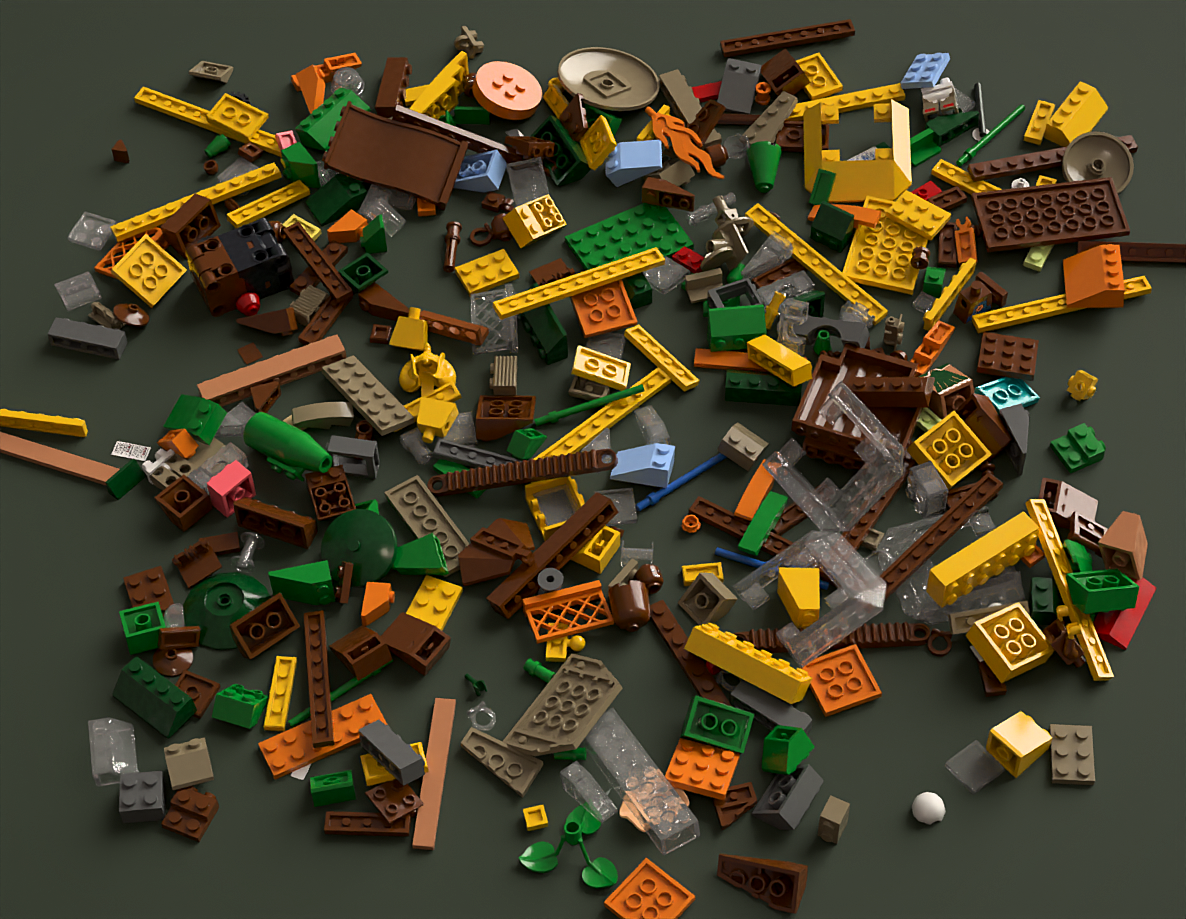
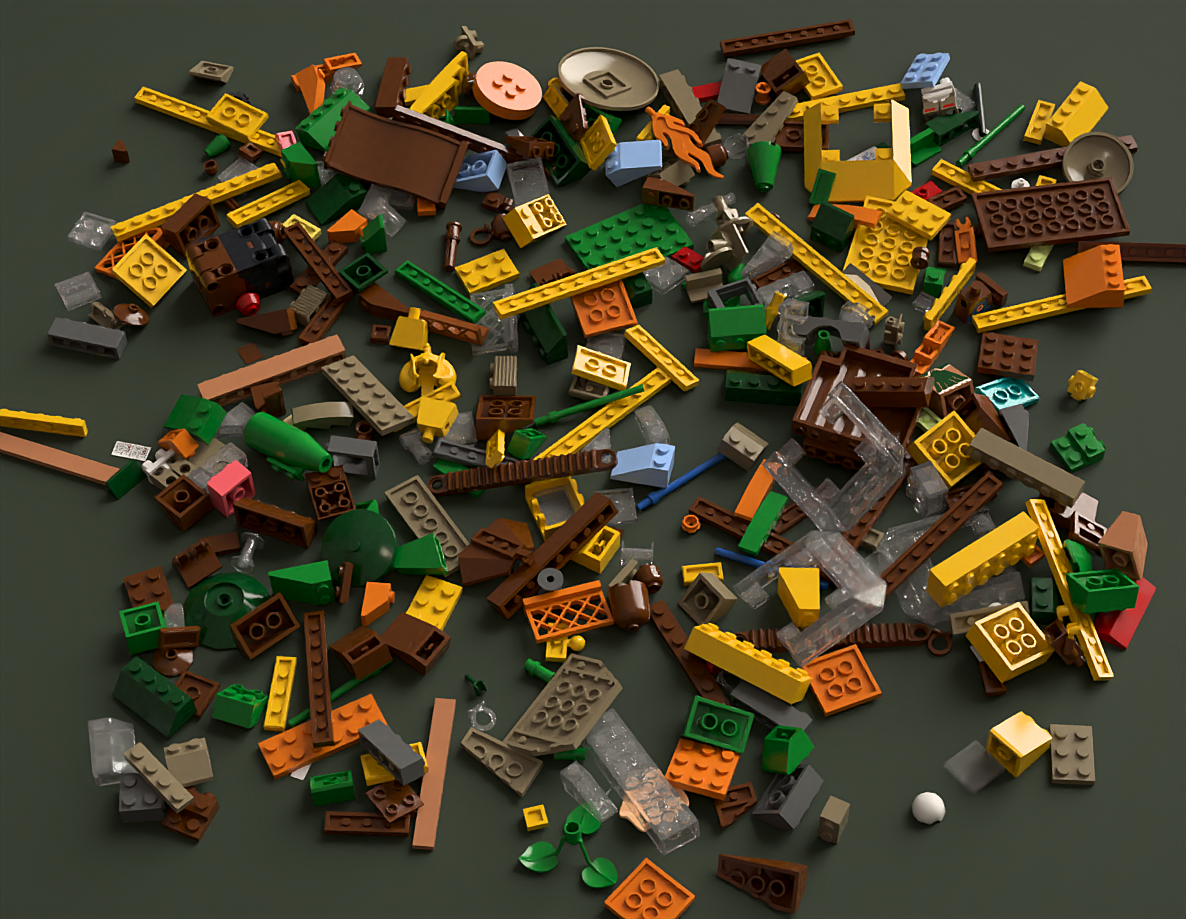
none -> dark tan plate [123,742,194,813]
none -> reddish brown tile [262,386,286,418]
none -> green tile [395,260,486,324]
none -> yellow plate [485,429,505,469]
none -> dark grey sticker [842,263,892,307]
none -> dark tan brick [968,428,1085,508]

